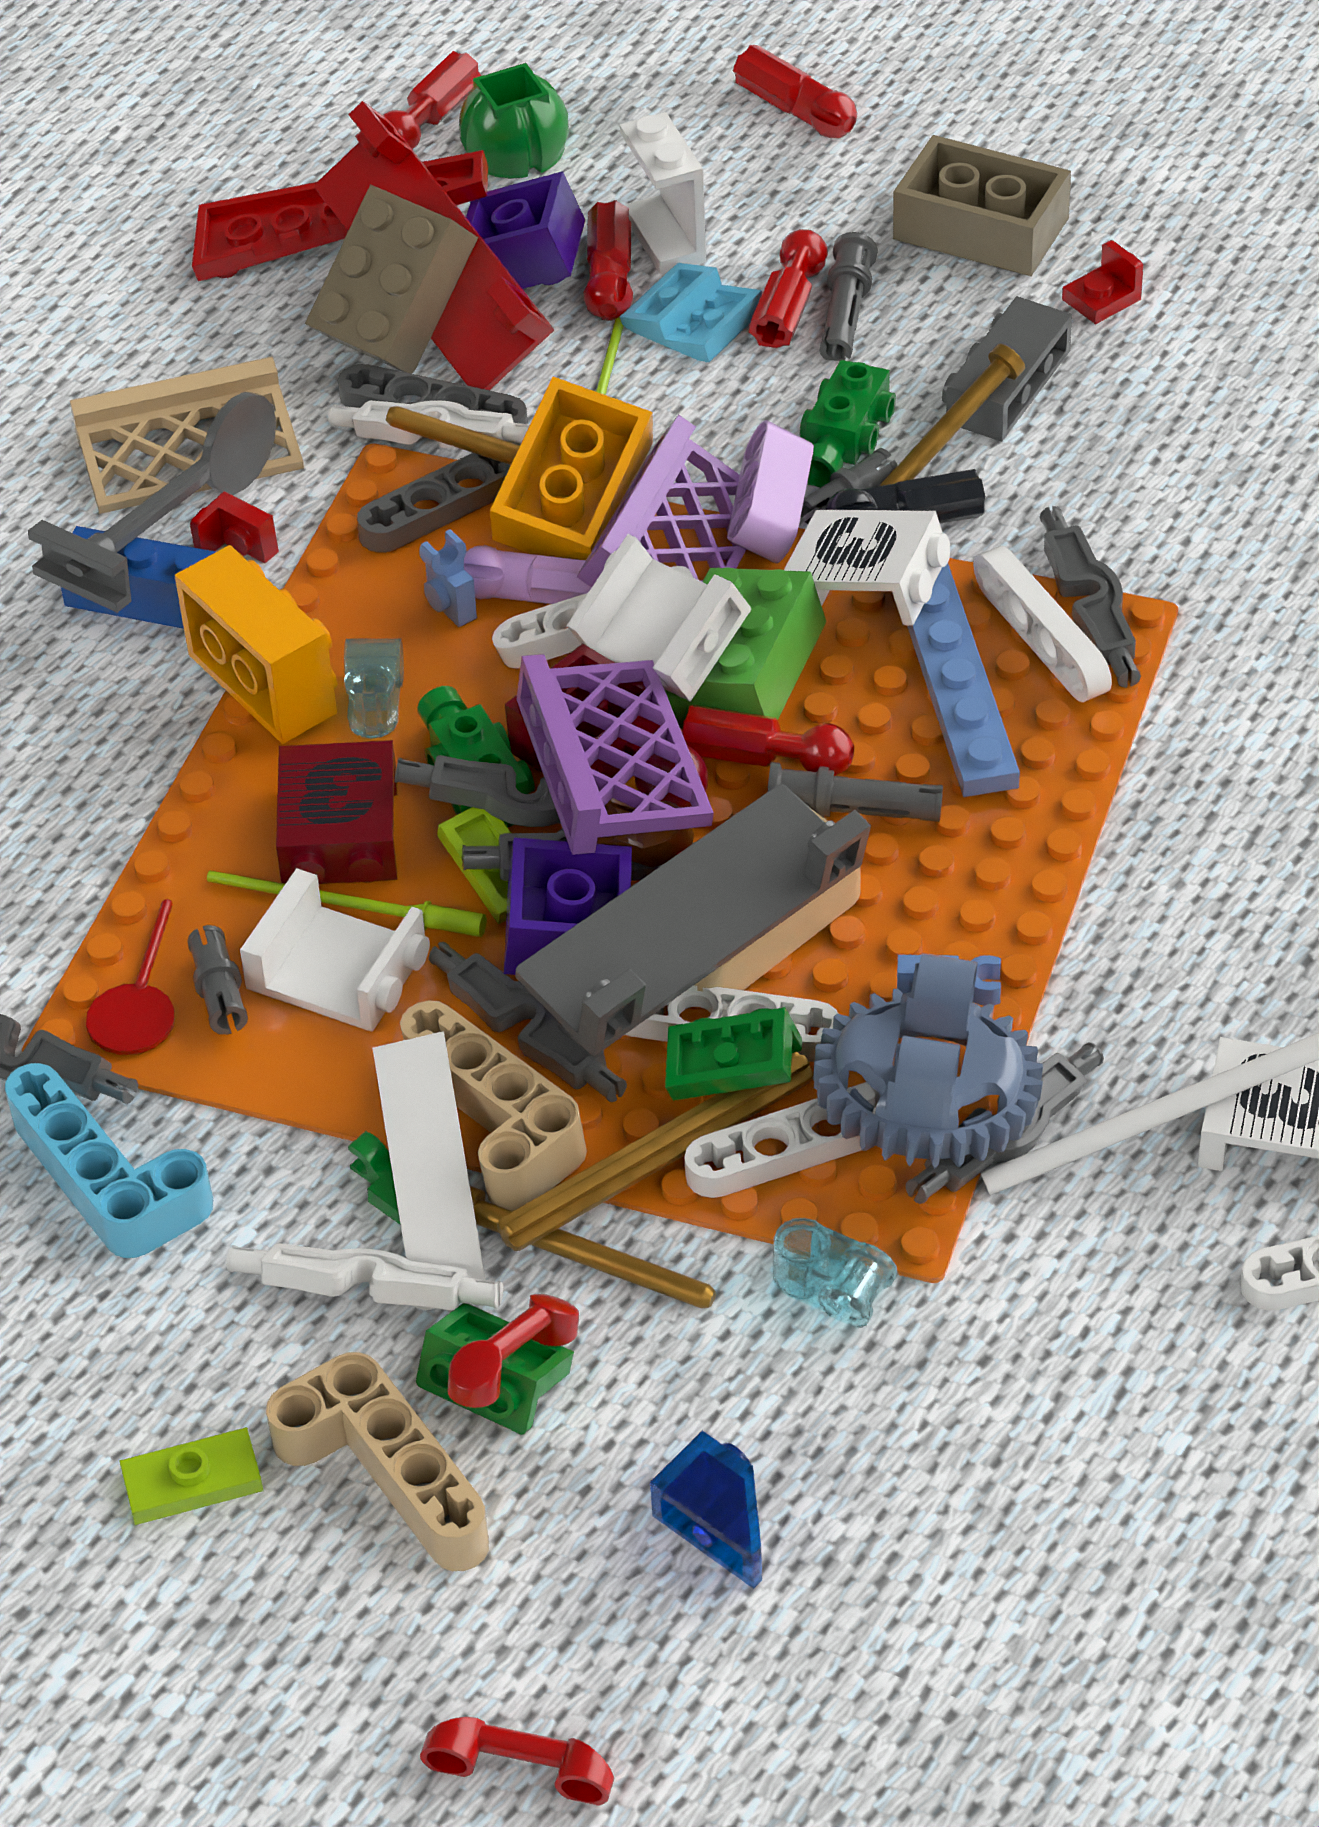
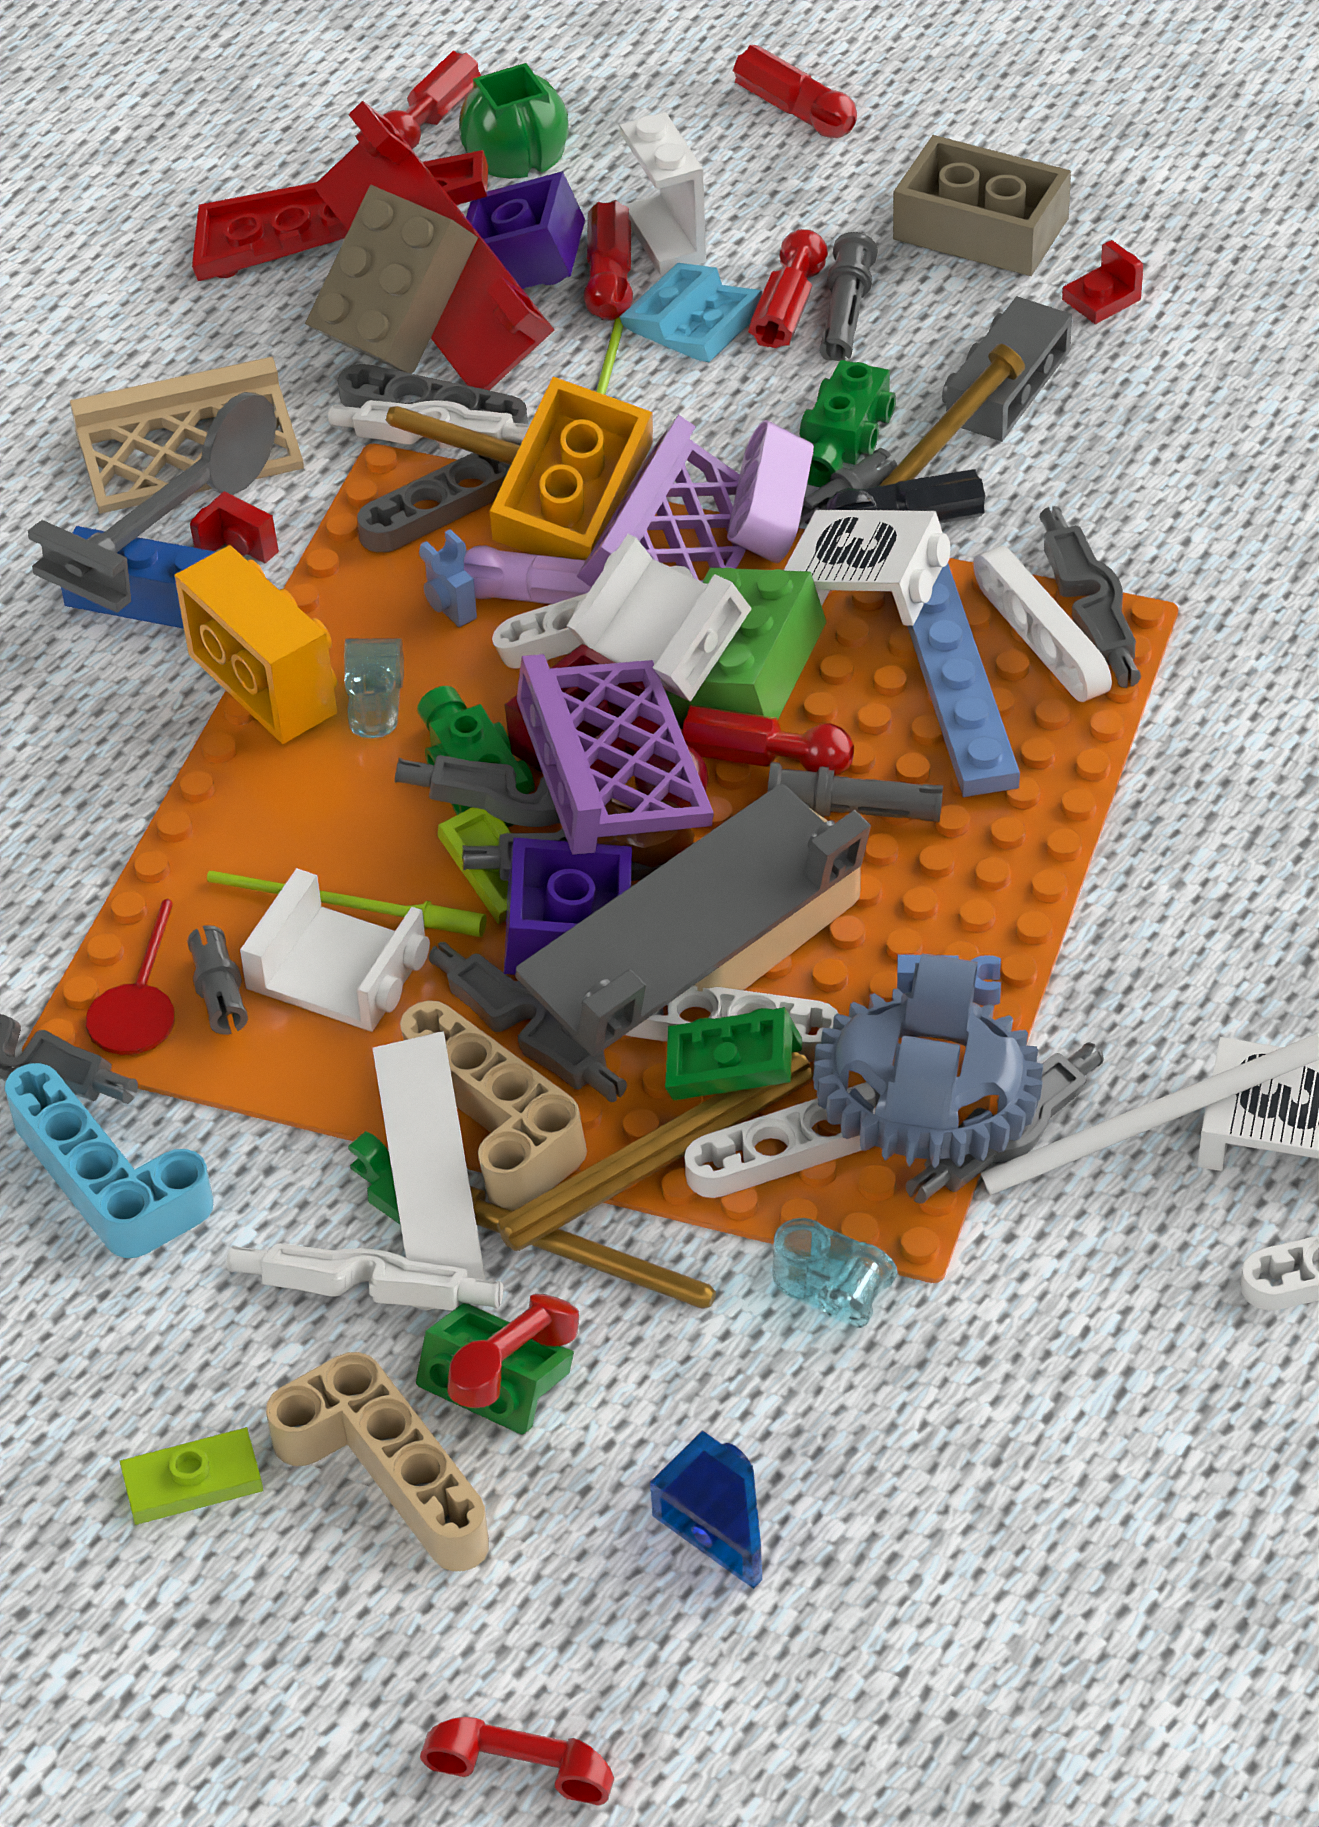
dark red panel [276,740,397,884] -> none

